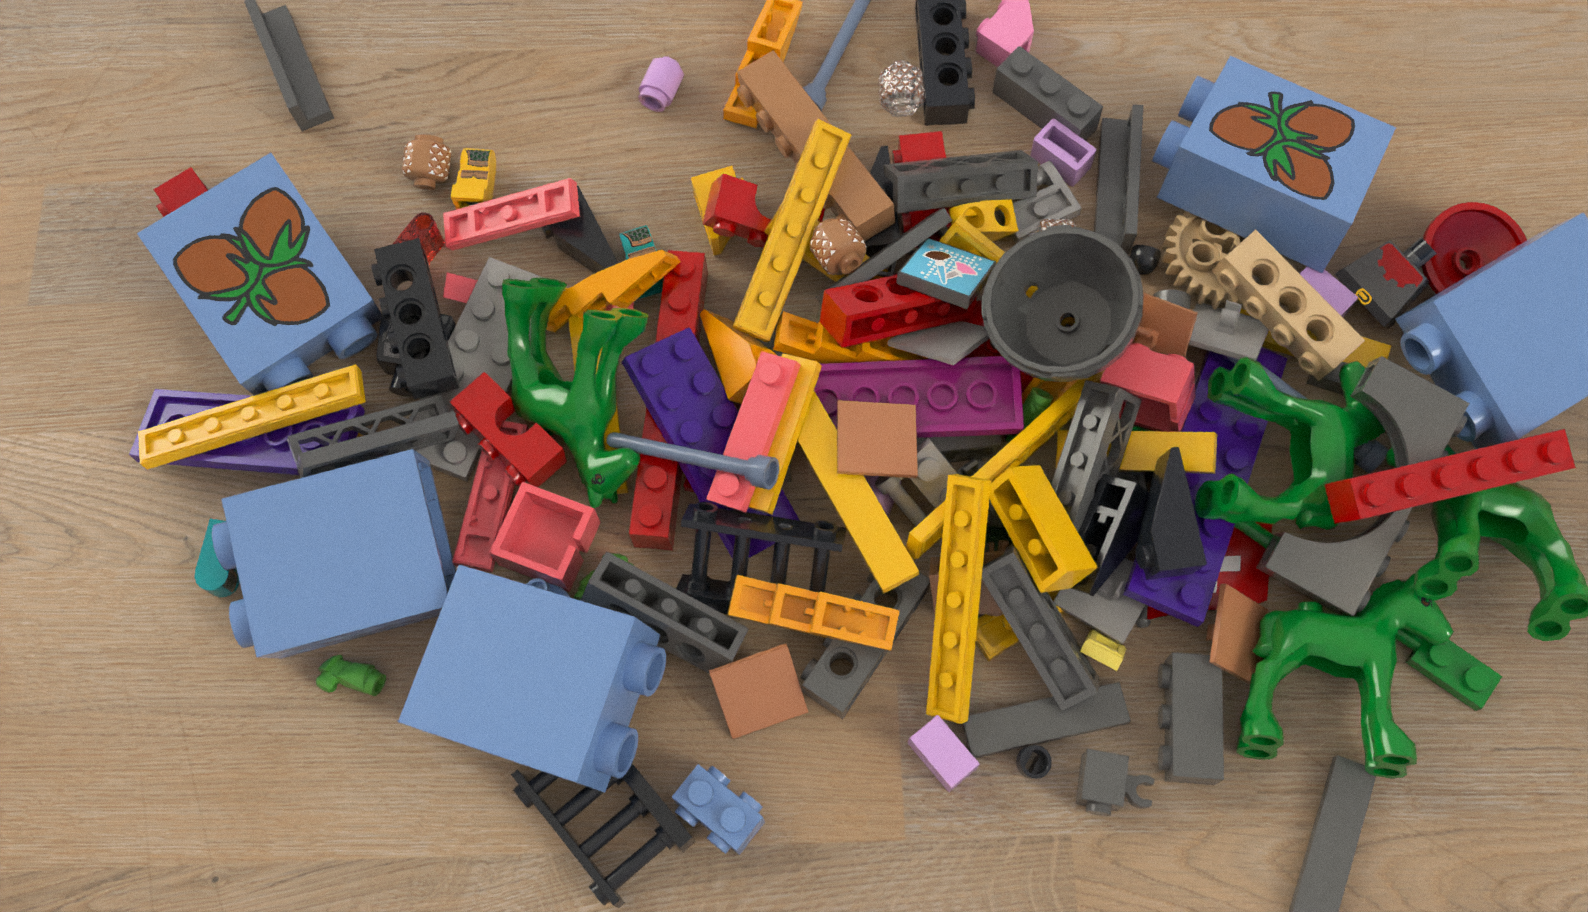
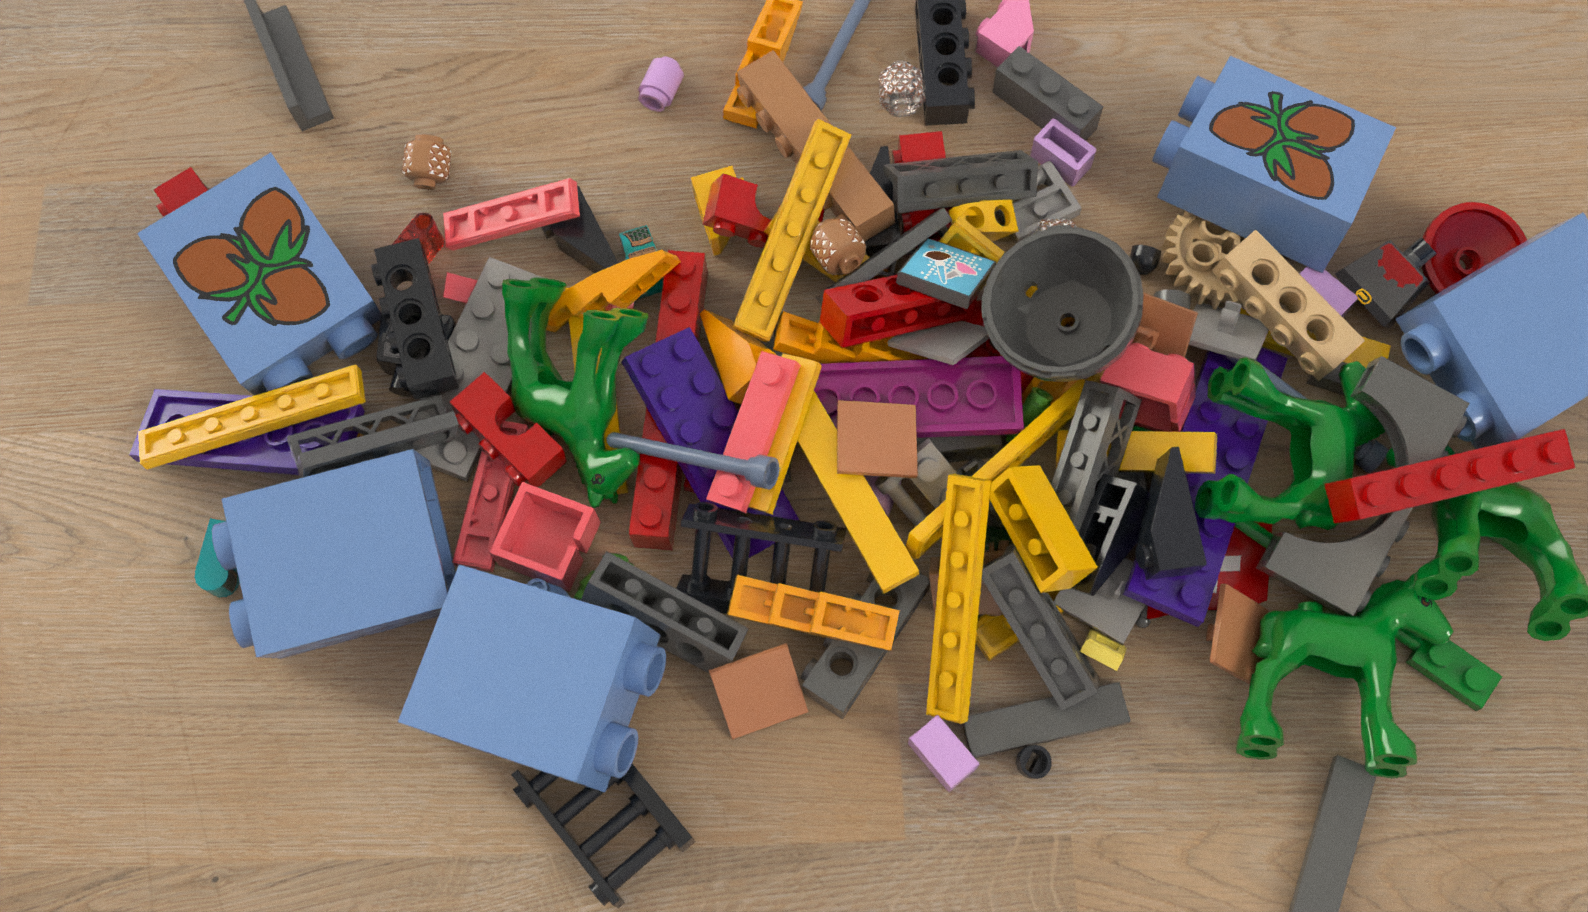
bright green arm [316,655,386,696] -> none
yellow leg [451,148,496,210] -> none
medium blue brick [672,764,765,855] -> none
dark grey brick [1075,749,1155,816] -> none
dark grey fence [1094,104,1144,254] -> none
dark grey brick [1158,652,1224,785] -> none

